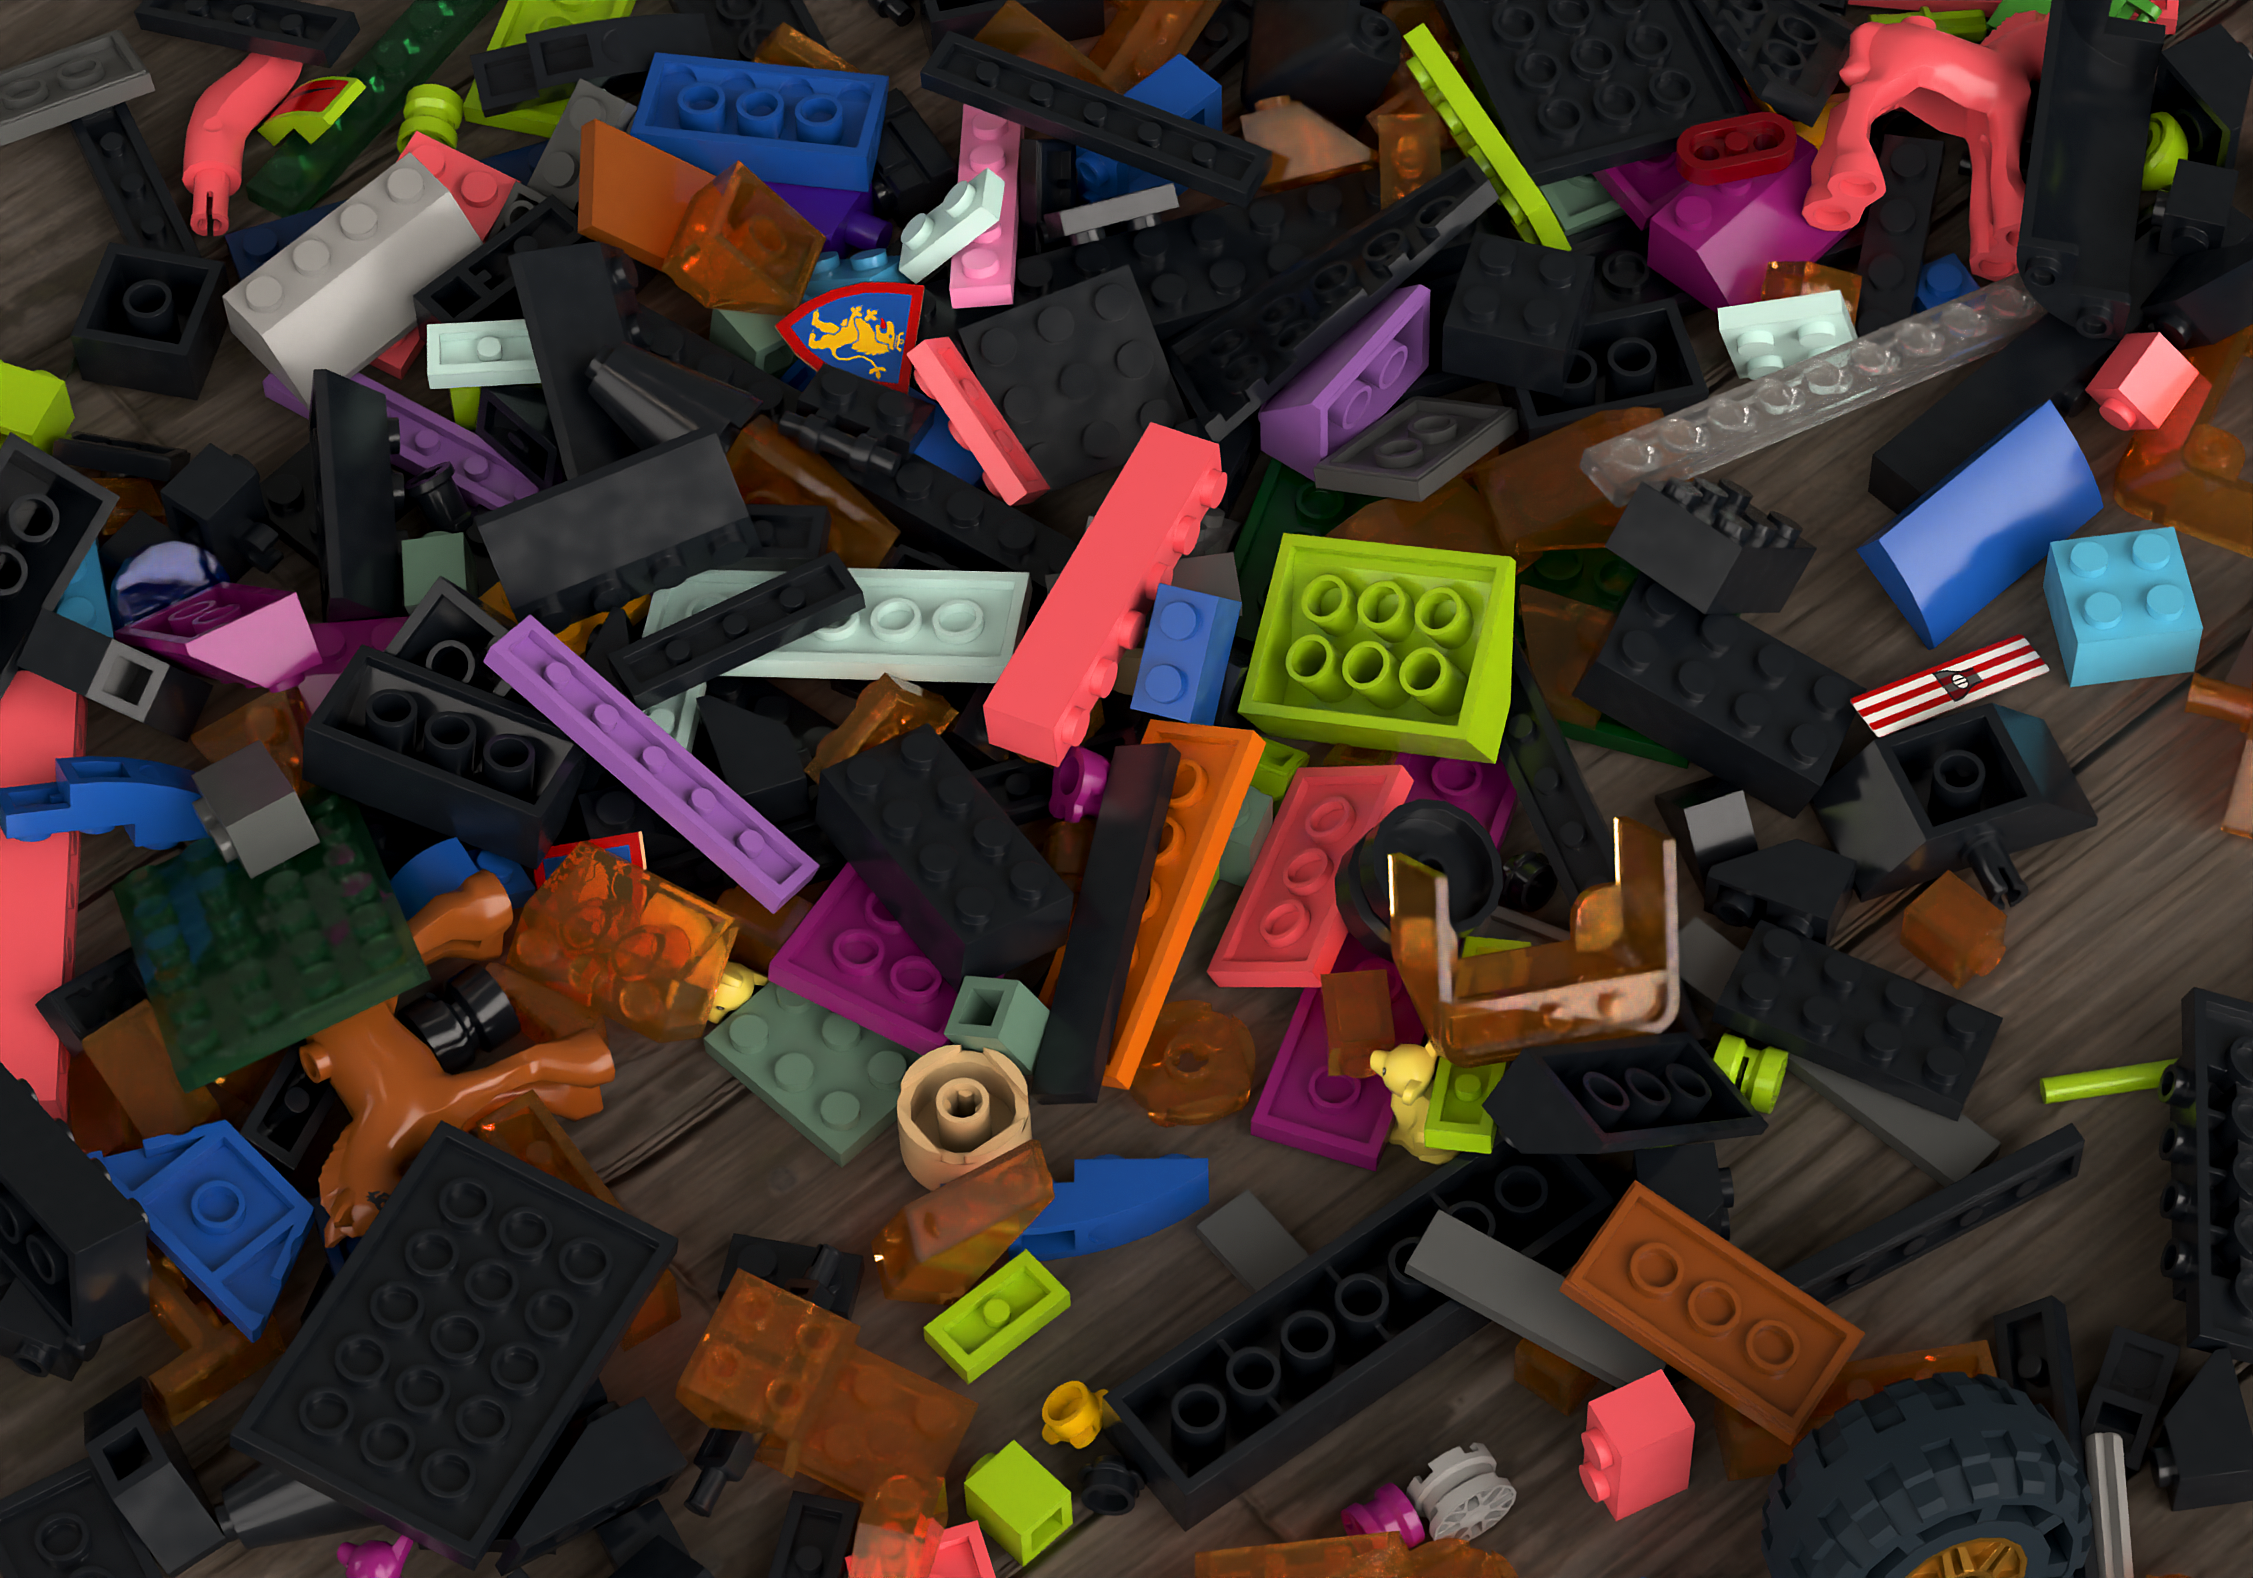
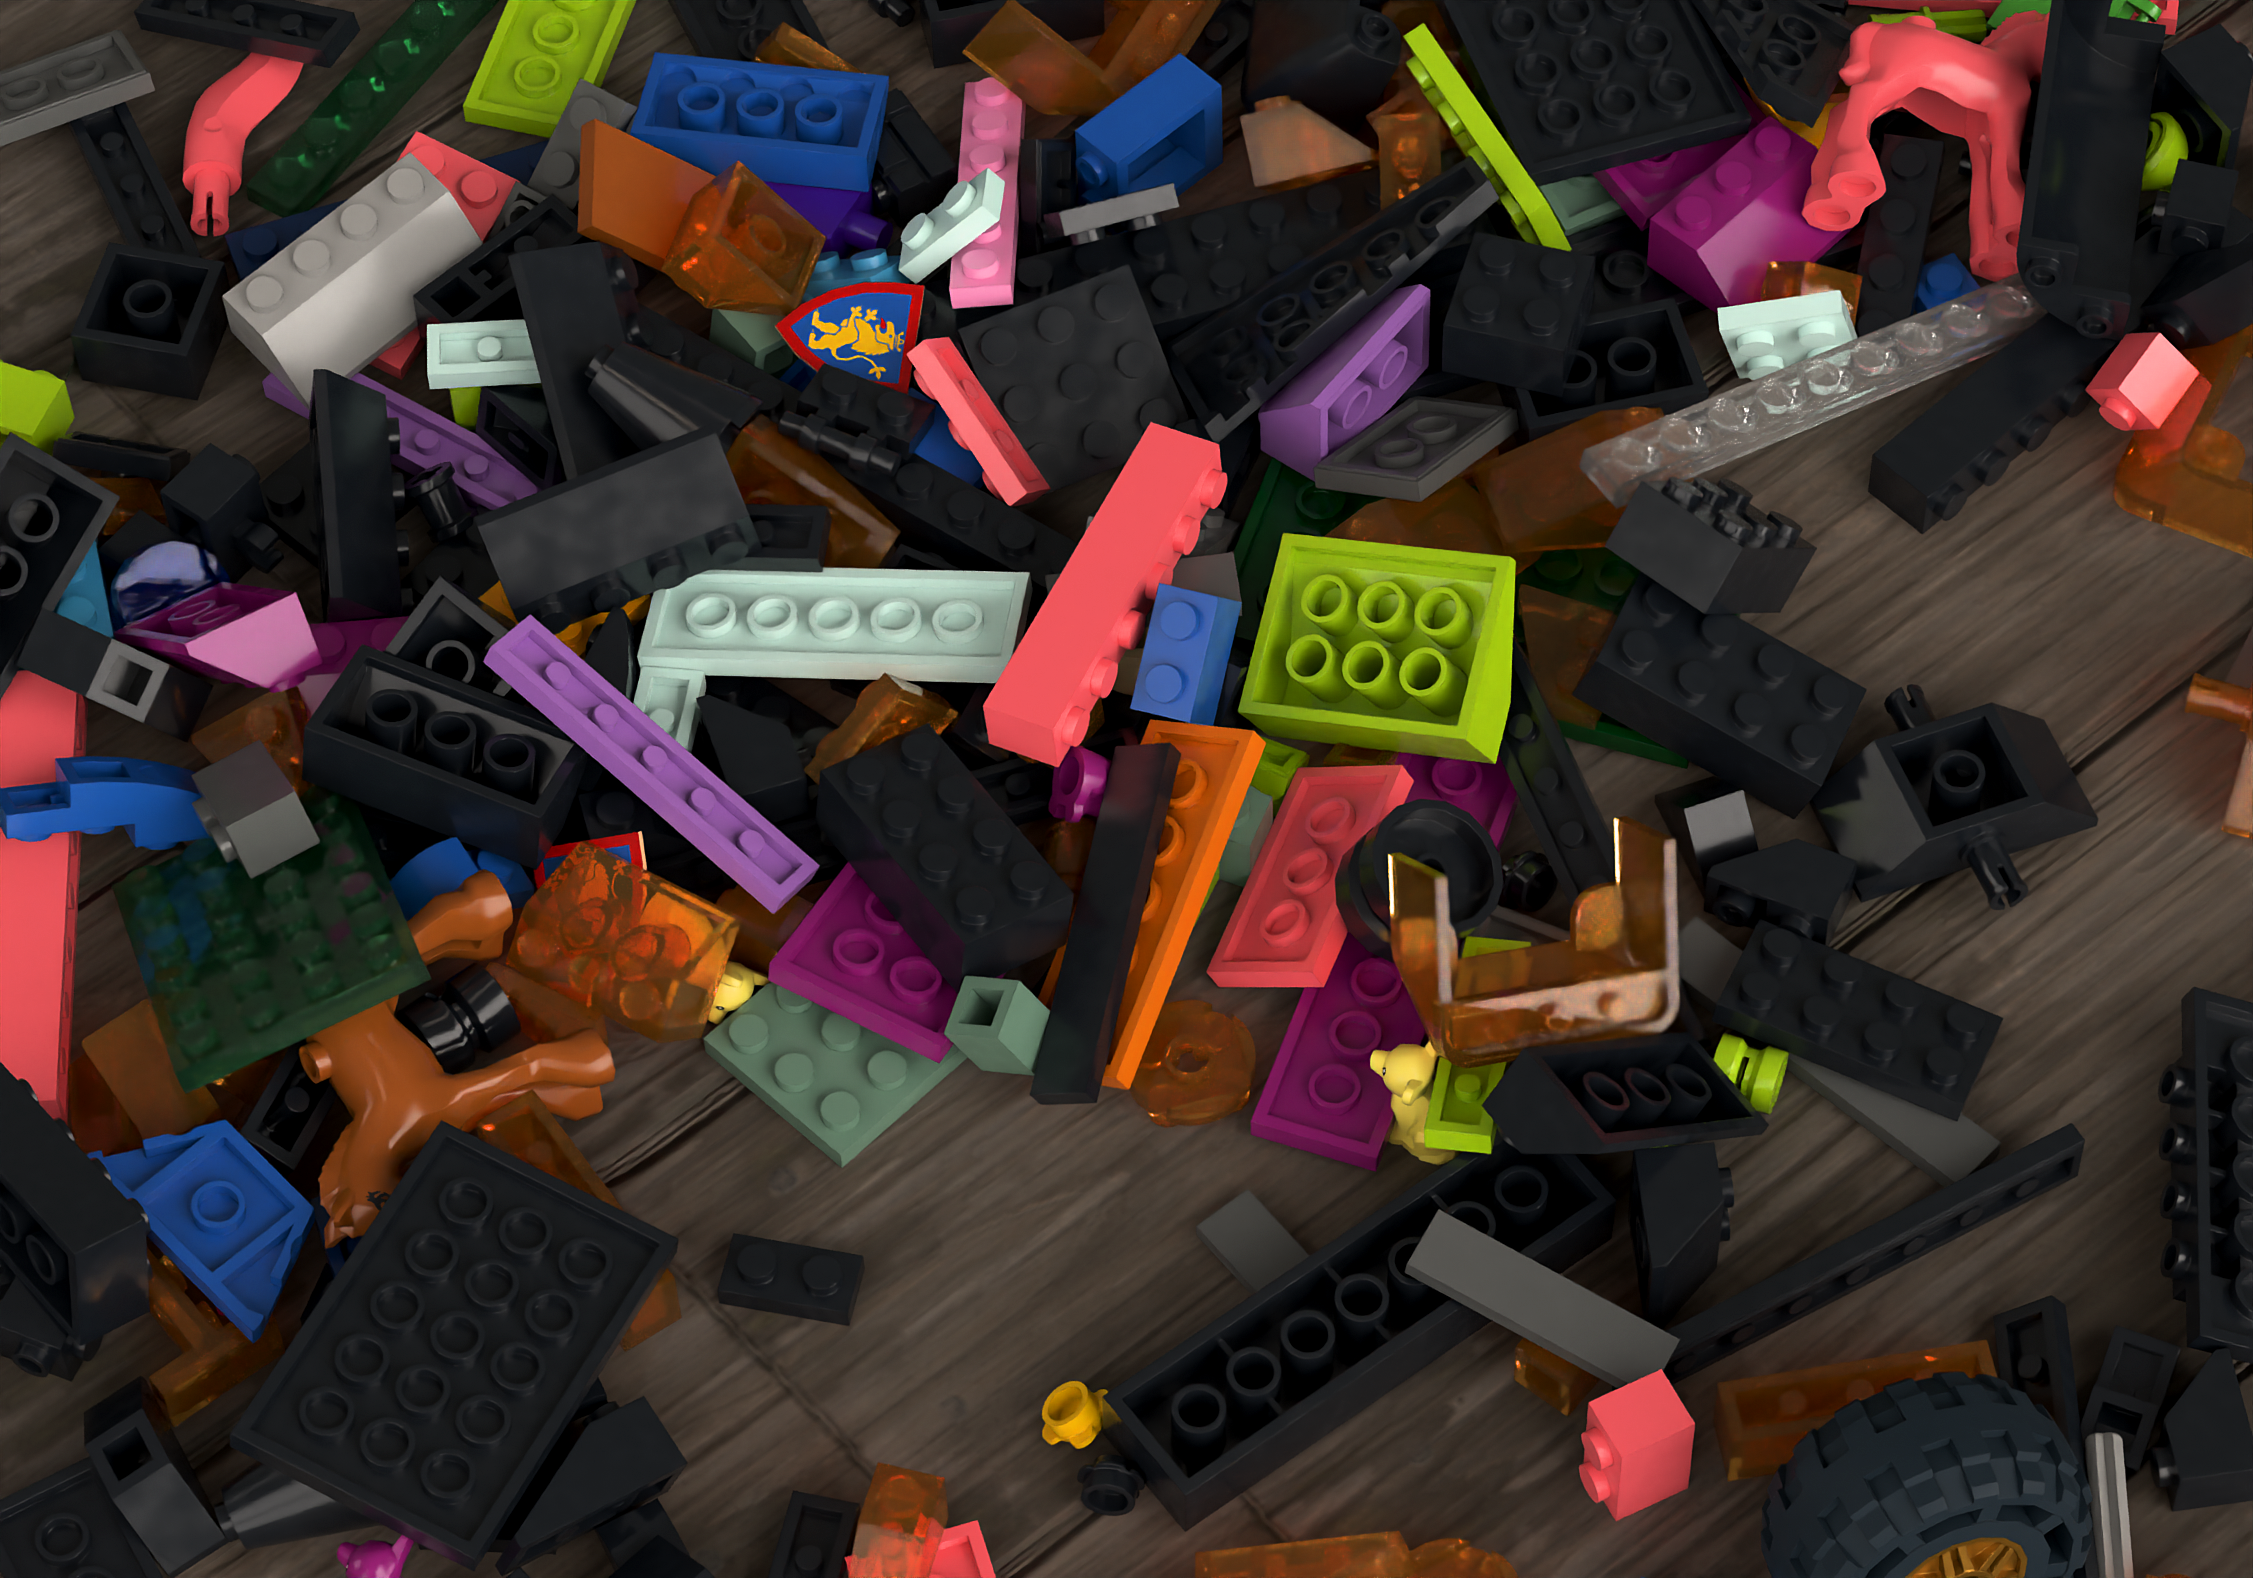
black plate [35,946,170,1058] -> none
lime slope [257,76,366,146] -> none
lime wheel [396,84,464,154] -> none
sand green brick [402,531,478,616] -> none
black slope [470,13,715,118] -> none
black plate [607,550,866,711] -> none
clear orange piece [675,1243,979,1529] -> none
clear orange slope [871,1139,1055,1306] -> none
tan brick [896,1045,1032,1194] -> none
black plate [920,30,1273,209] -> none
lime plate [923,1249,1071,1385] -> none
blue slope [940,1154,1209,1262] -> none
lime brick [964,1440,1073,1567] -> none
clear orange brick [1320,969,1395,1078] -> none
magenta wheel [1341,1482,1425,1569] -> none
light grey wheel [1406,1442,1517,1547] -> none
dark orange tile [1559,1180,1865,1446] -> none
dark red plate [1676,112,1797,186] -> none
sticker [1850,634,2049,737] -> none
slope [1856,399,2104,650] -> none
clear orange brick [1900,870,2008,990] -> none
lime bar [2040,1058,2179,1104] -> none
medium azure brick [2043,526,2203,687] -> none

